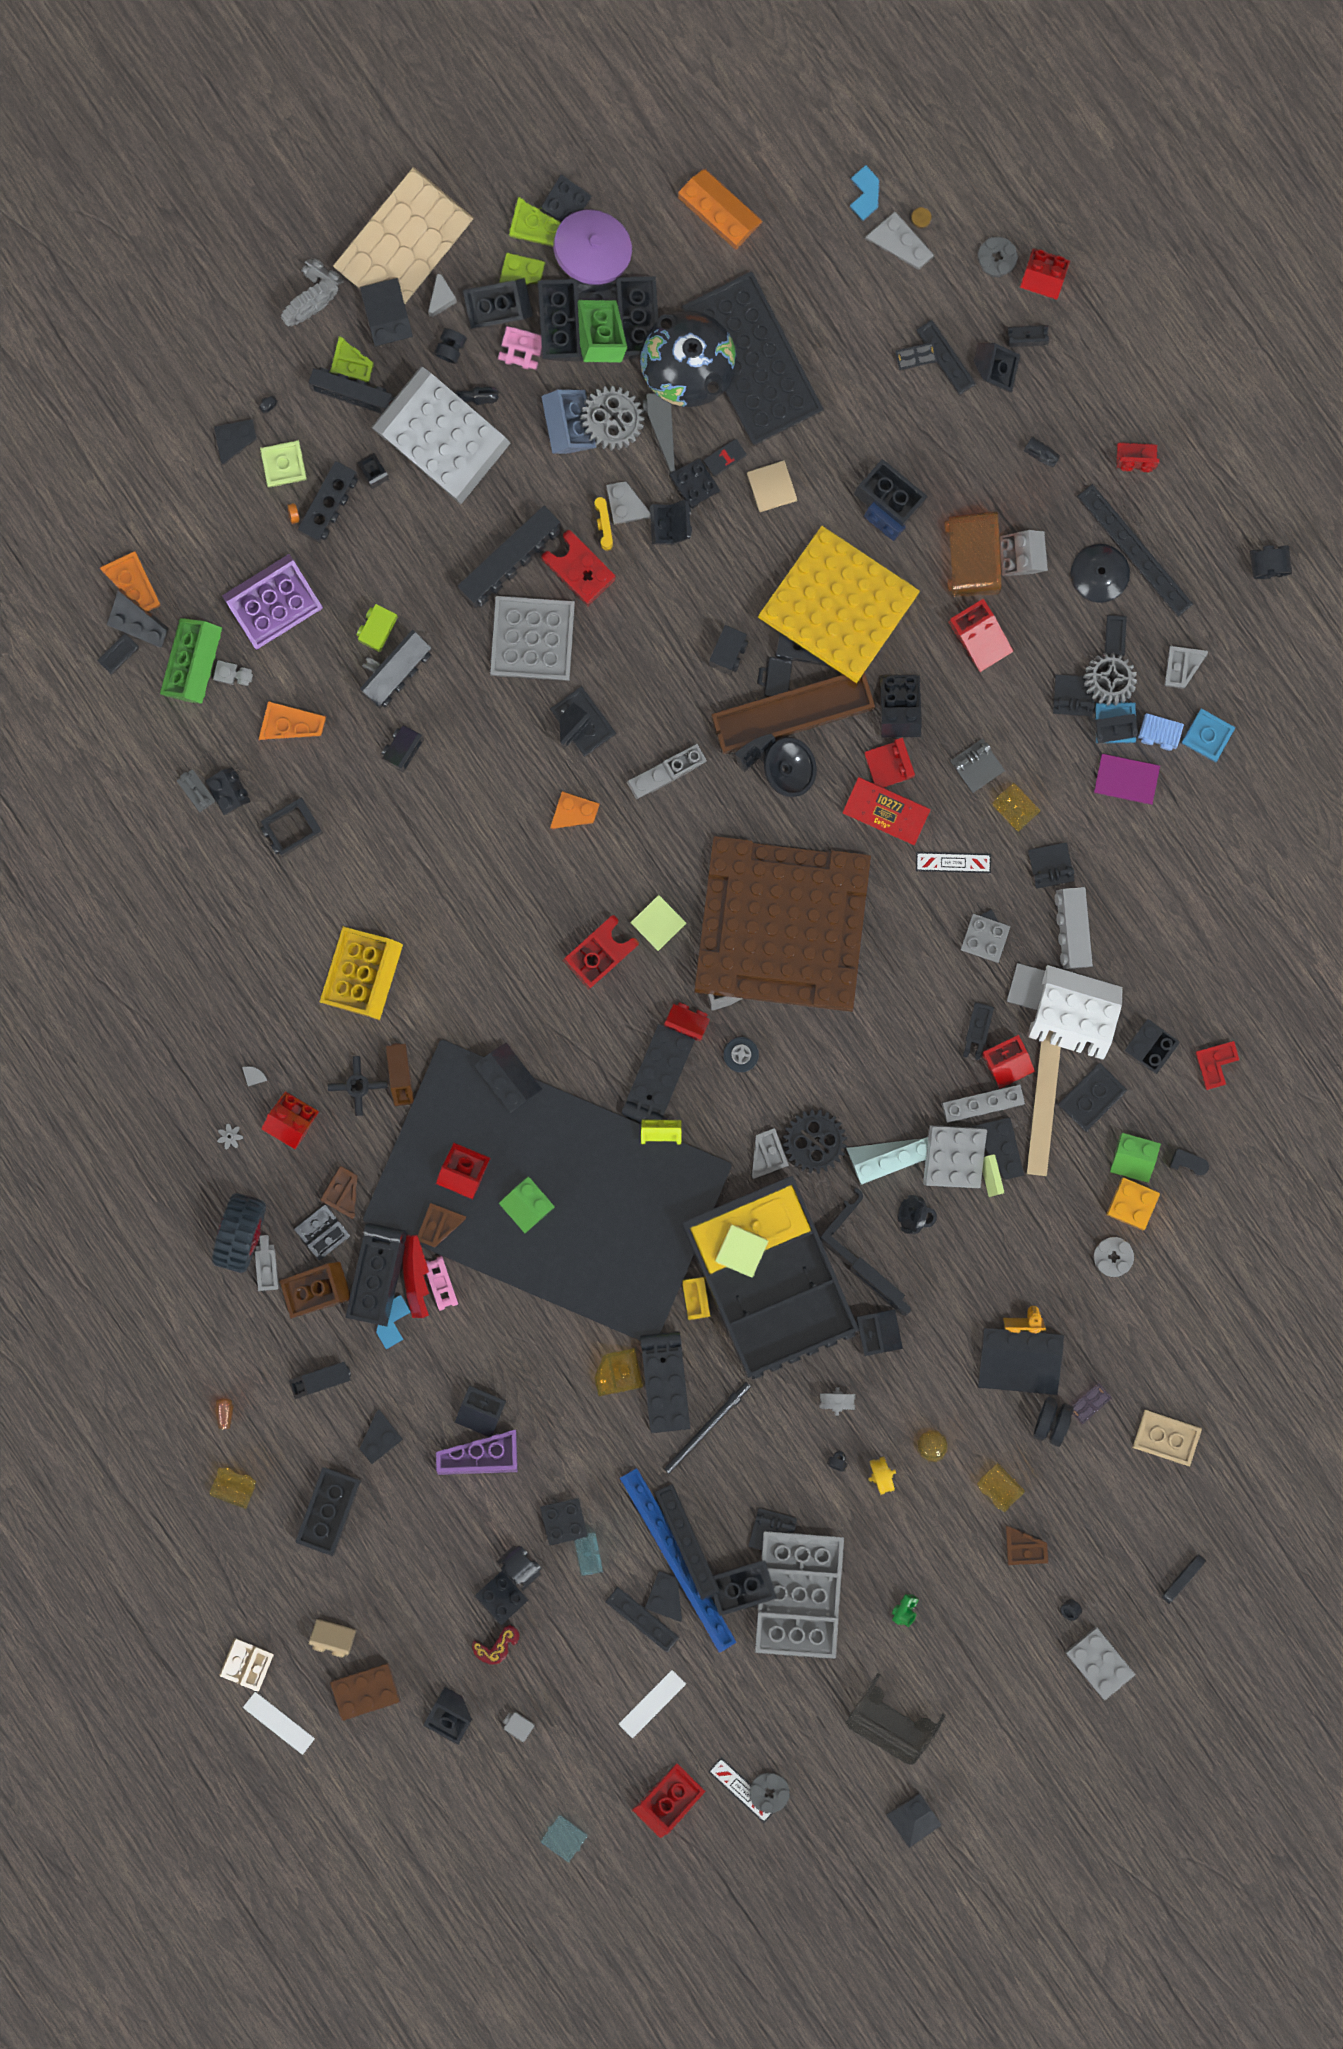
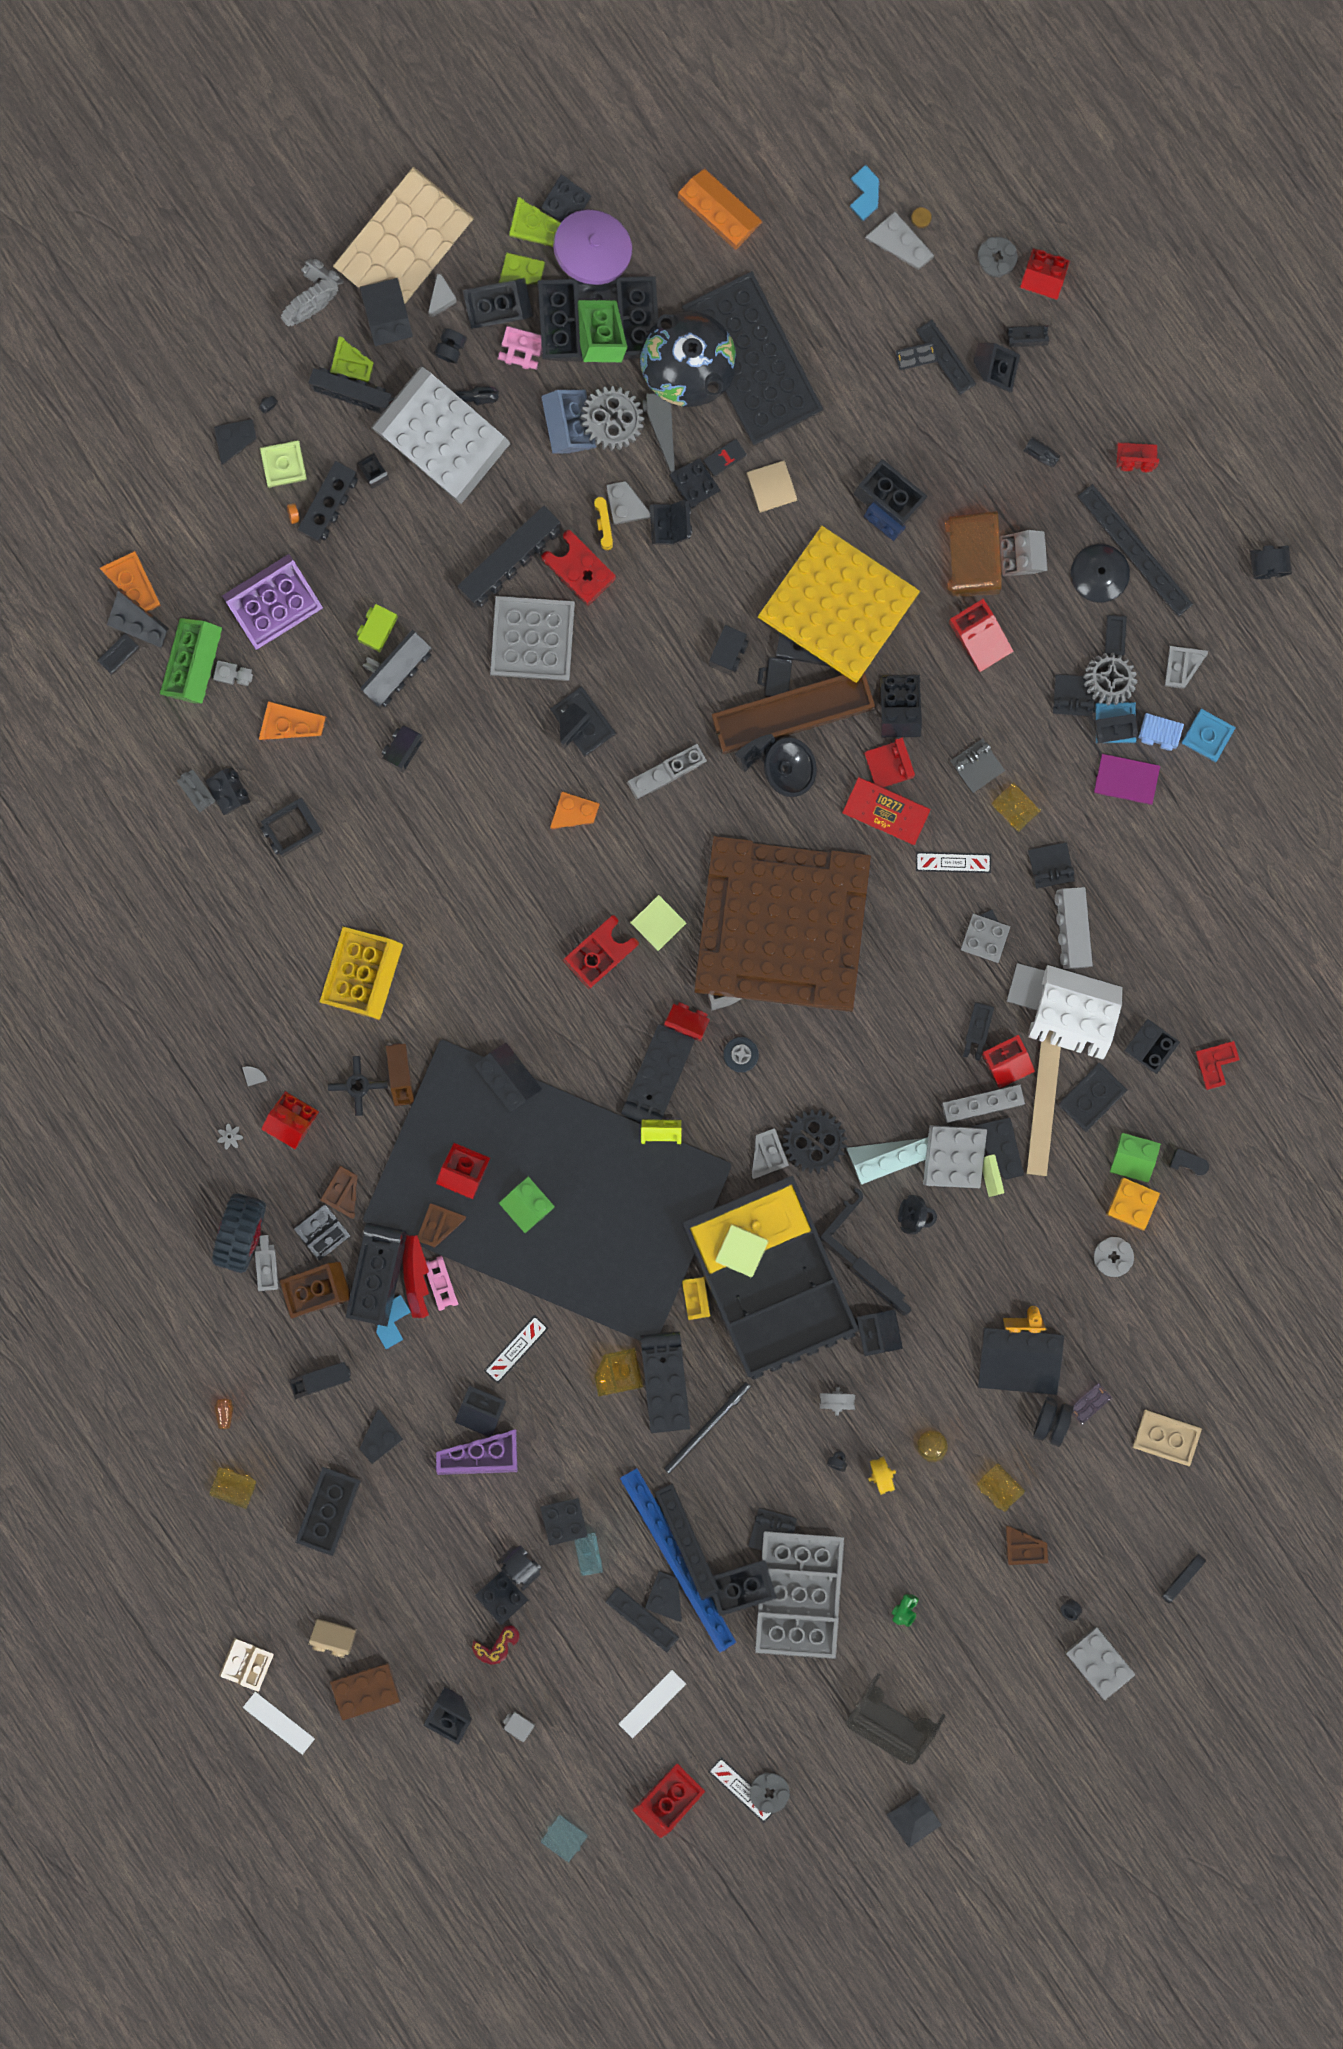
none -> sticker [484,1315,549,1384]

